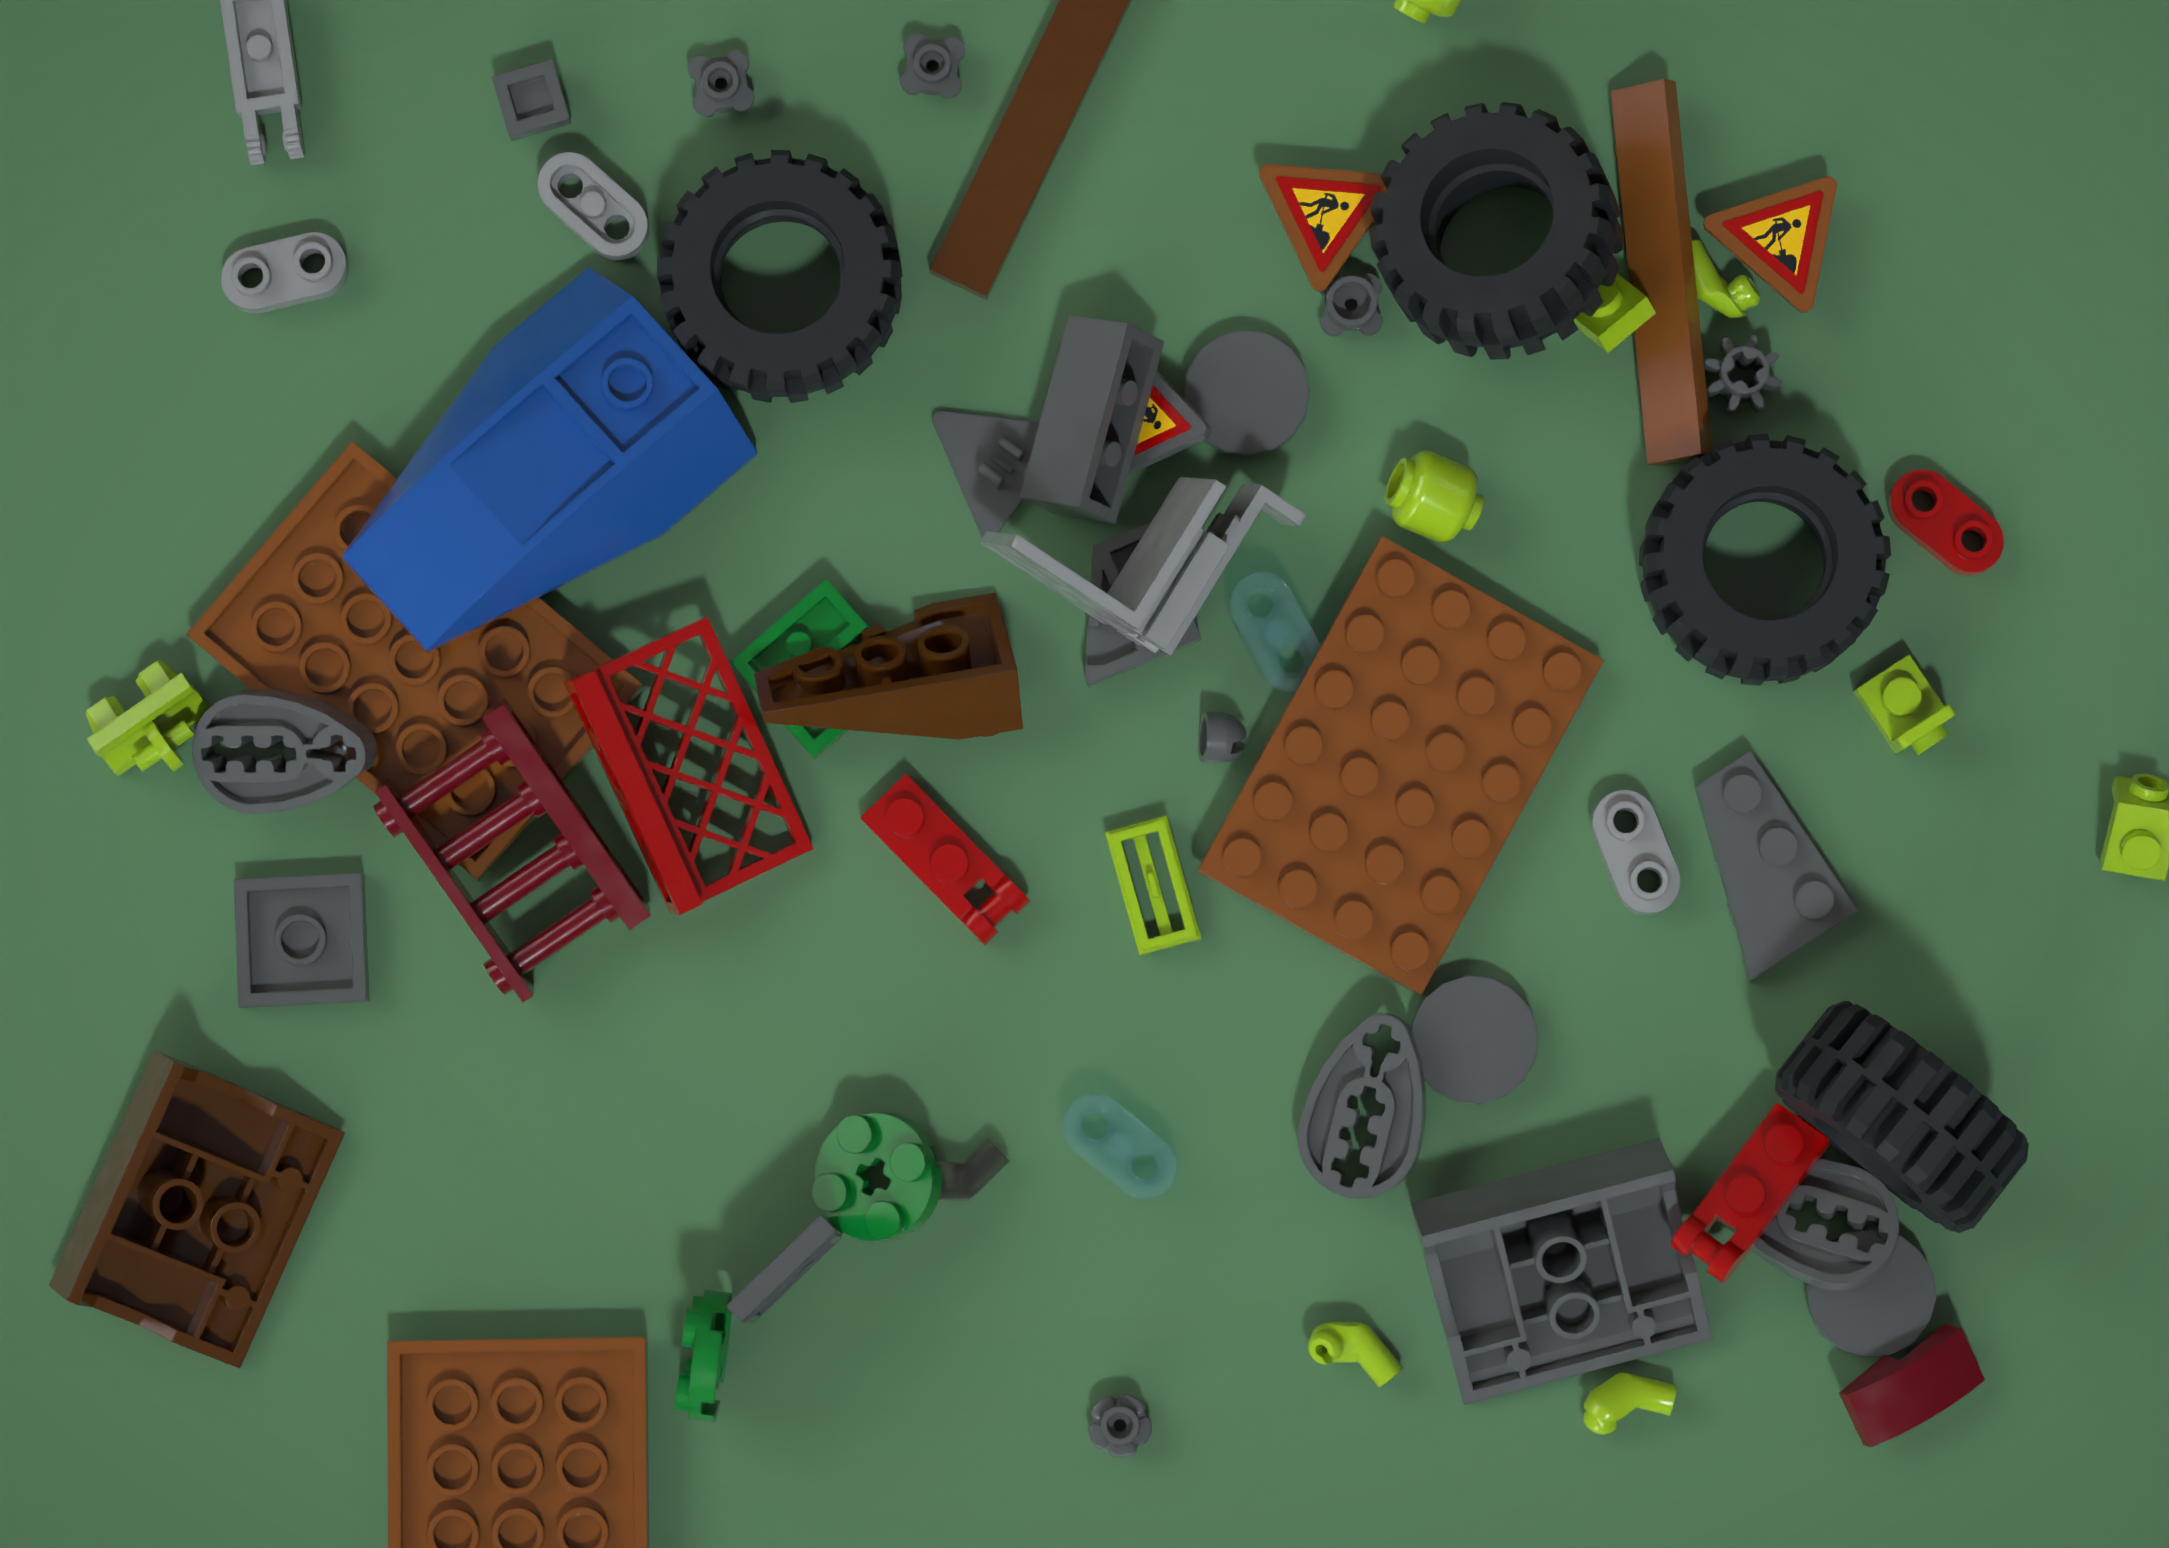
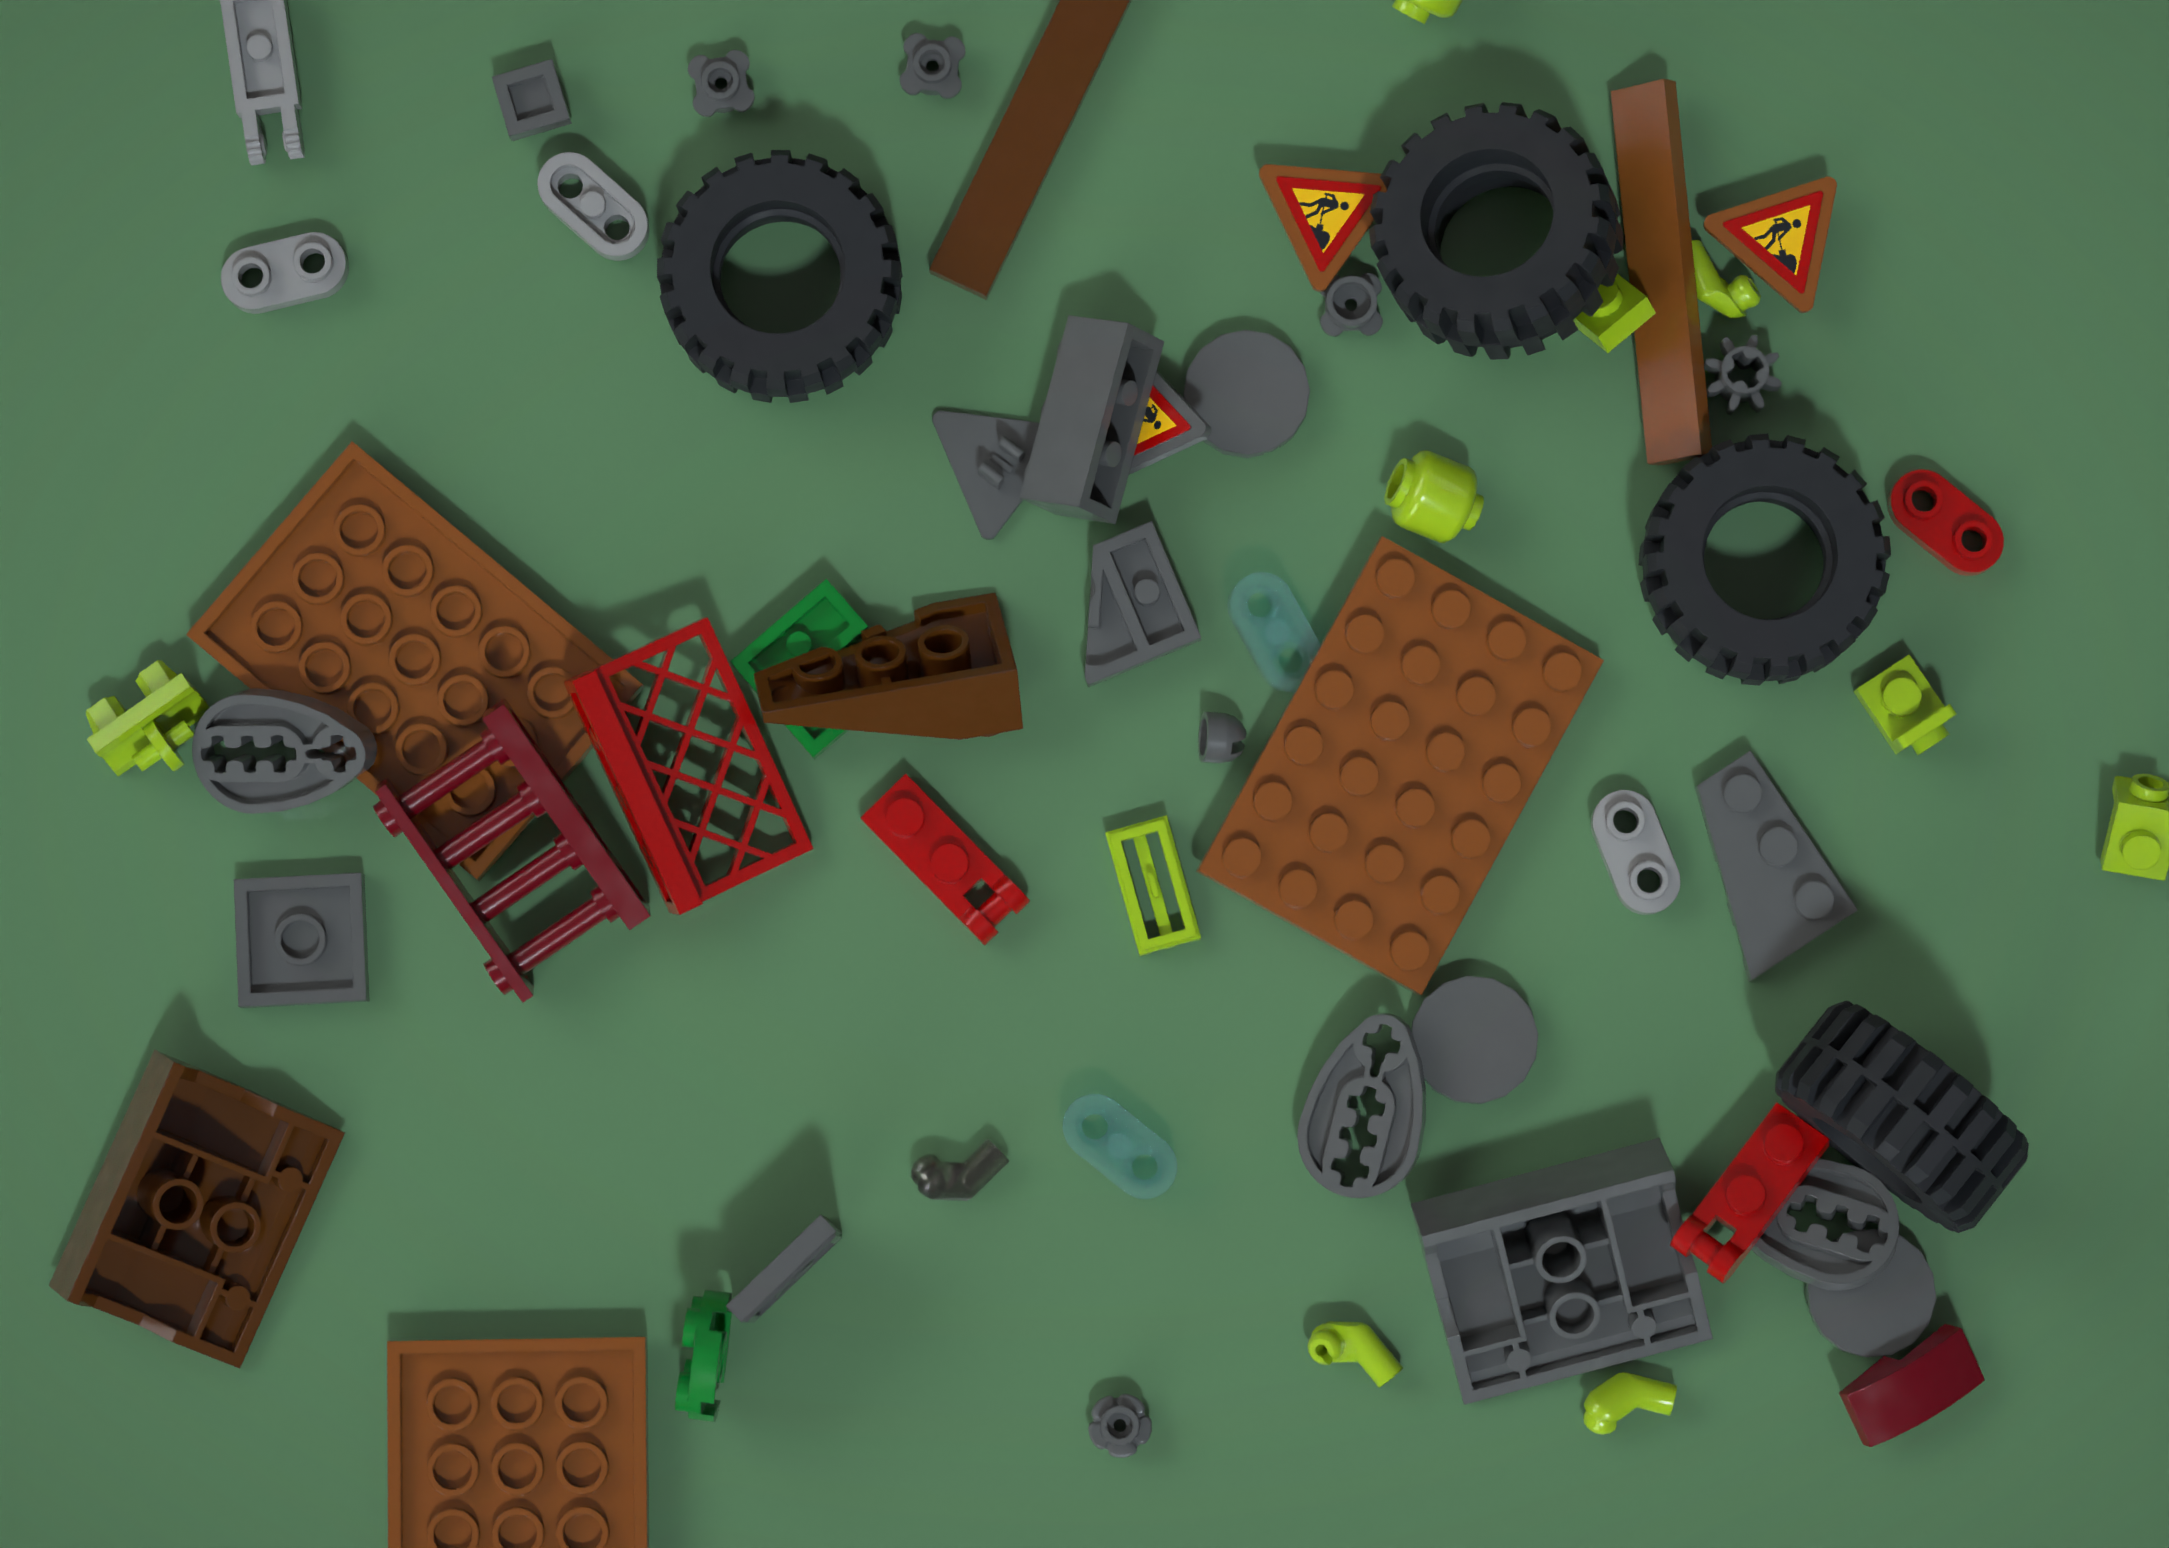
blue wedge [342,267,757,653] -> none
green plate [812,1112,943,1242] -> none
light grey piece [980,477,1306,656] -> none

